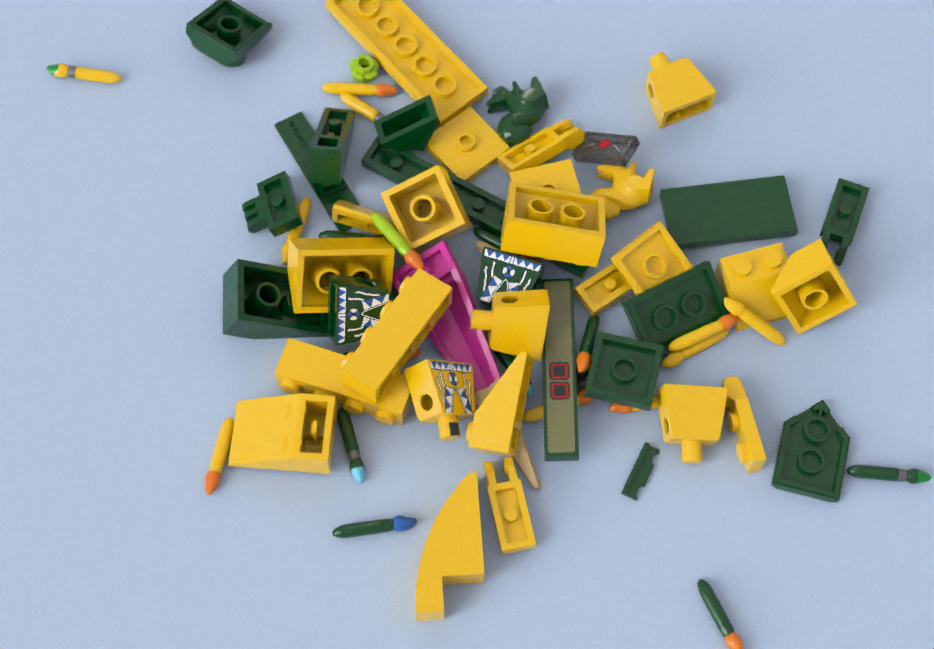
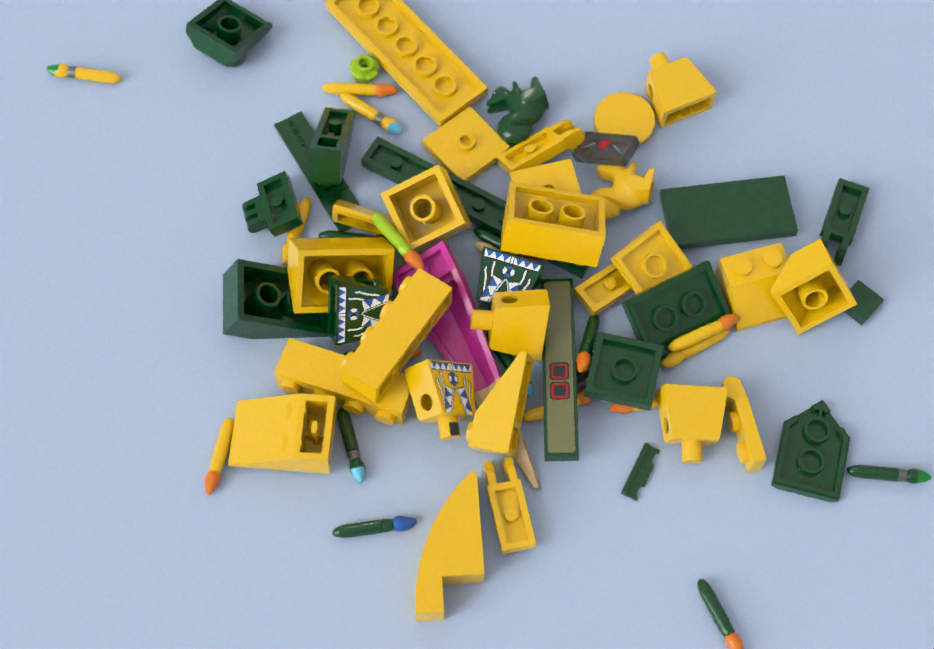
dark green slope [374,94,440,151] -> none
yellow piece [724,297,786,346] -> none
none -> yellow tile [593,93,655,150]
none -> dark green tile [844,280,884,325]

